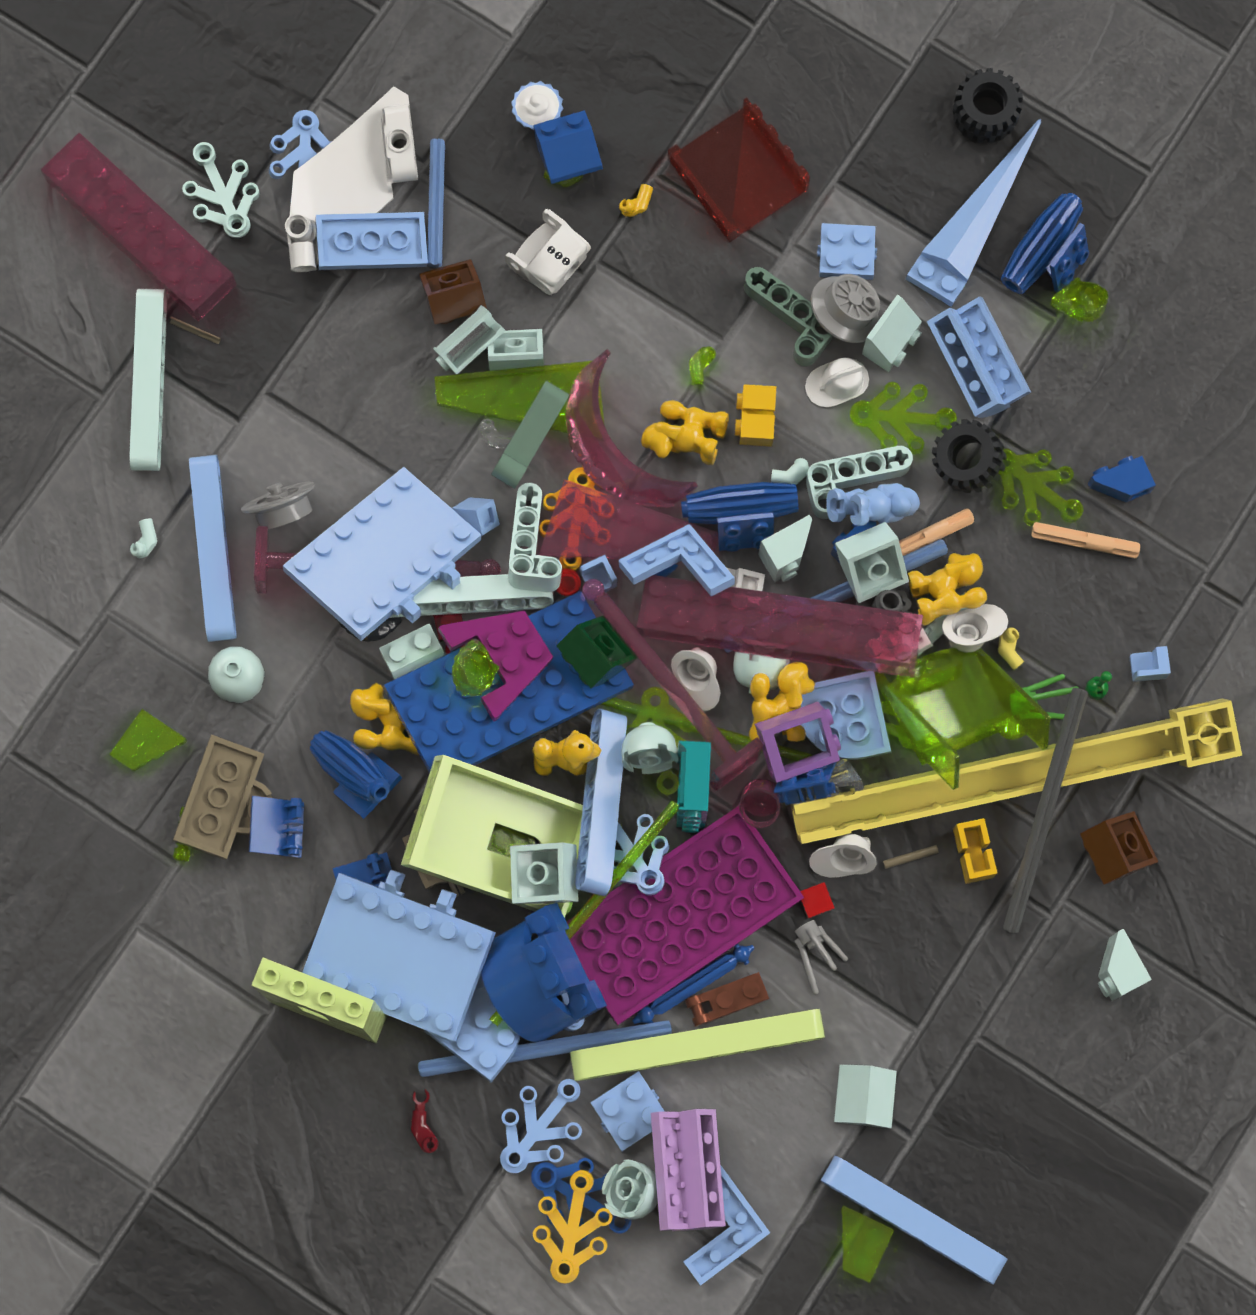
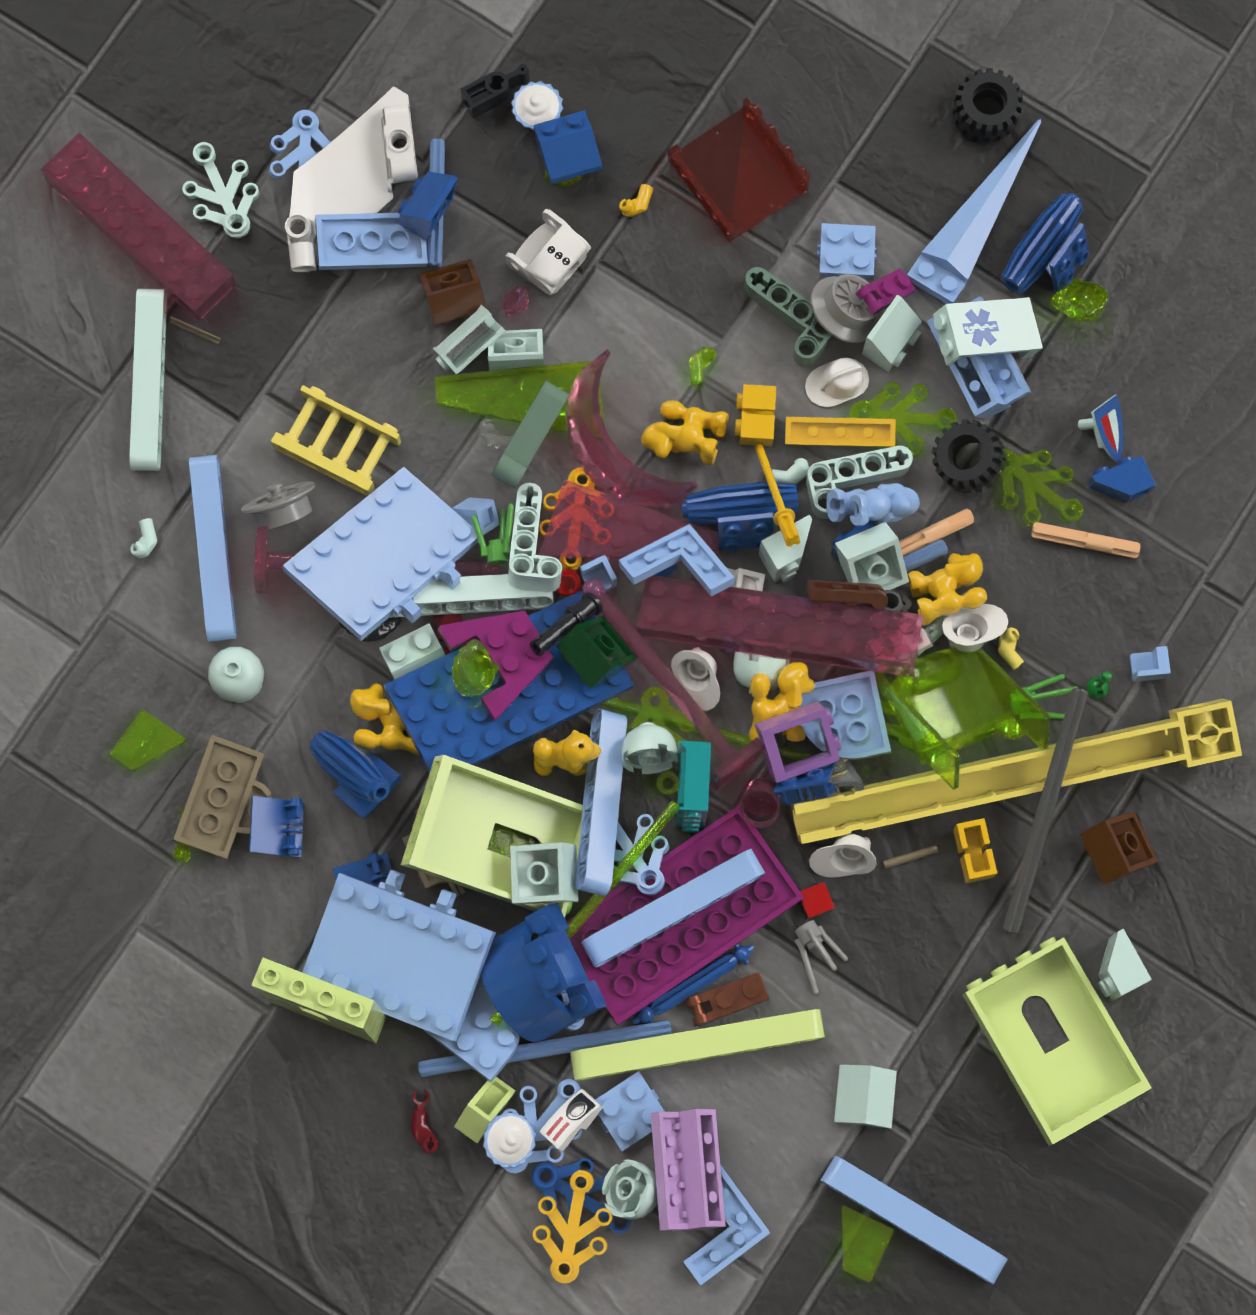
none -> light yellow fence [271,385,401,496]
none -> blue slope [397,171,458,240]
none -> yellowish green slope [454,1077,515,1143]
none -> black piece [460,64,529,119]
none -> bright green plant [471,503,514,566]
none -> white piece [483,1112,536,1168]
none -> clear pink animal [503,286,530,317]
none -> black pin [529,592,603,656]
none -> slope [539,1089,603,1151]
none -> light blue beam [581,849,766,968]
none -> yellow piece [754,442,801,547]
none -> yellow plate [785,417,896,447]
none -> copper plate [806,580,888,609]
none -> magenta plate [855,268,916,316]
none -> light aqua panel [933,298,1043,365]
none -> yellowish green panel [962,937,1151,1146]
none -> shield [1078,395,1124,463]

